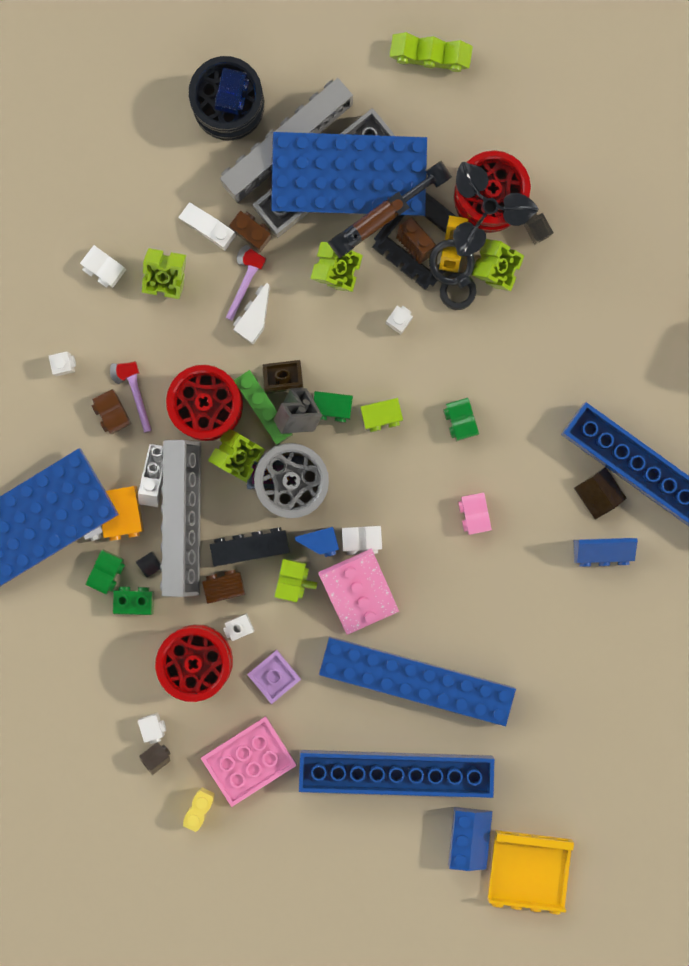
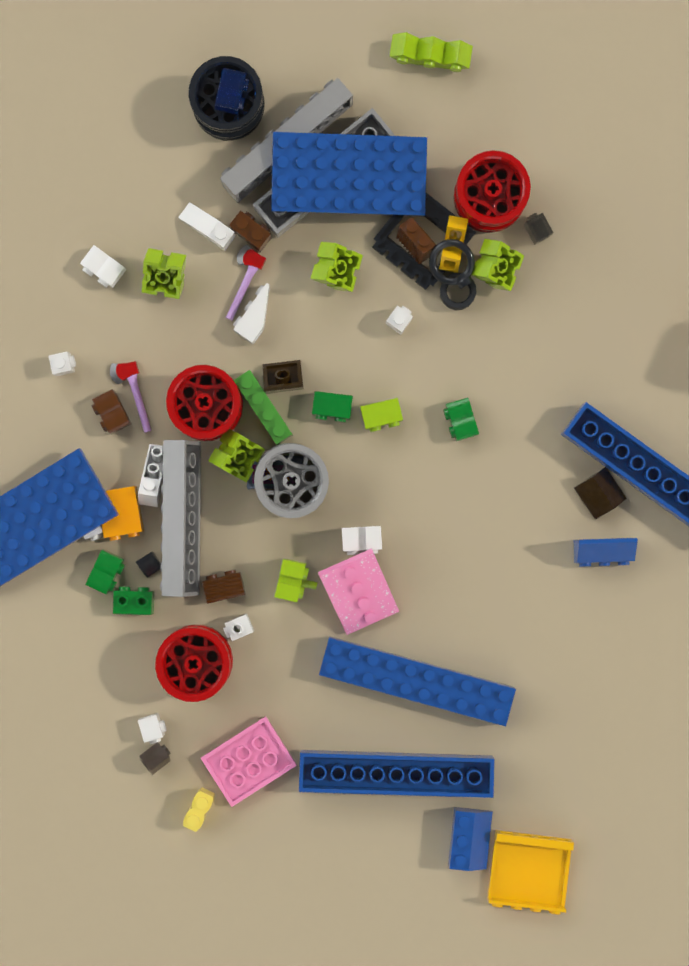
black brick [210,527,290,567] -> none
lavender tile [247,650,301,704] -> none
flat silver brick [274,388,322,434] -> none
blue slope [295,527,339,557] -> none
black piece [327,160,452,258] -> none
black plant [453,162,539,256] -> none
bright pink brick [458,493,492,535] -> none

